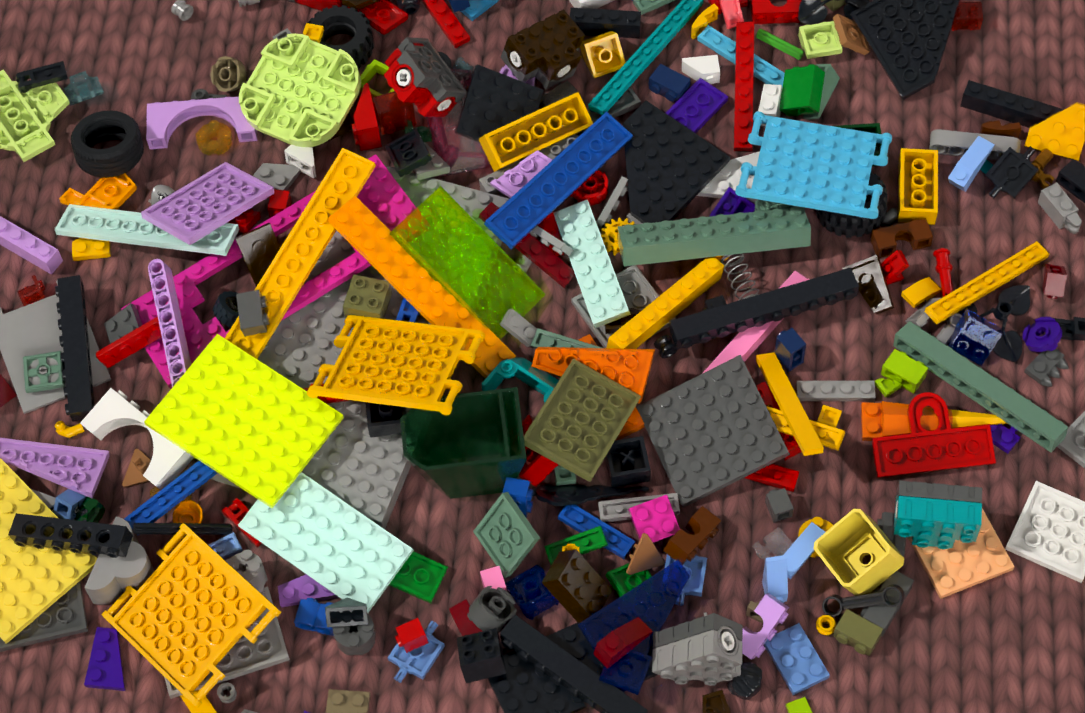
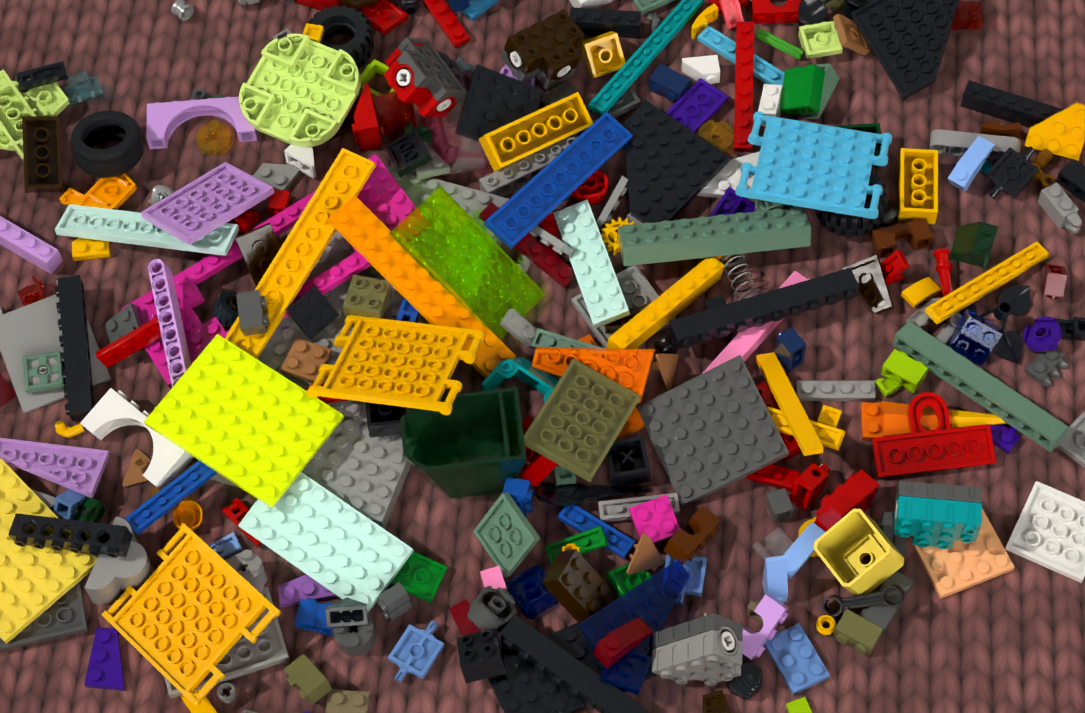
black axle [133,523,232,535] -> none
dark tan cylinder [210,56,247,92] -> none
red brick [395,618,429,653] -> none
lavender wing [490,150,552,198] -> none
none -> dark brown brick [22,116,62,193]
none -> medium nougat plate [280,338,332,384]
none -> olive brick [284,654,332,705]
none -> black plate [286,286,339,340]
none -> dark grey brick [377,582,412,622]
none -> dark grey arm [647,13,661,35]
none -> medium nougat piece [652,353,679,391]
none -> clear yellow plate [698,120,734,152]
none -> red torso [789,464,830,511]
none -> red brick [814,469,880,532]
none -> clear green slope [949,222,998,269]

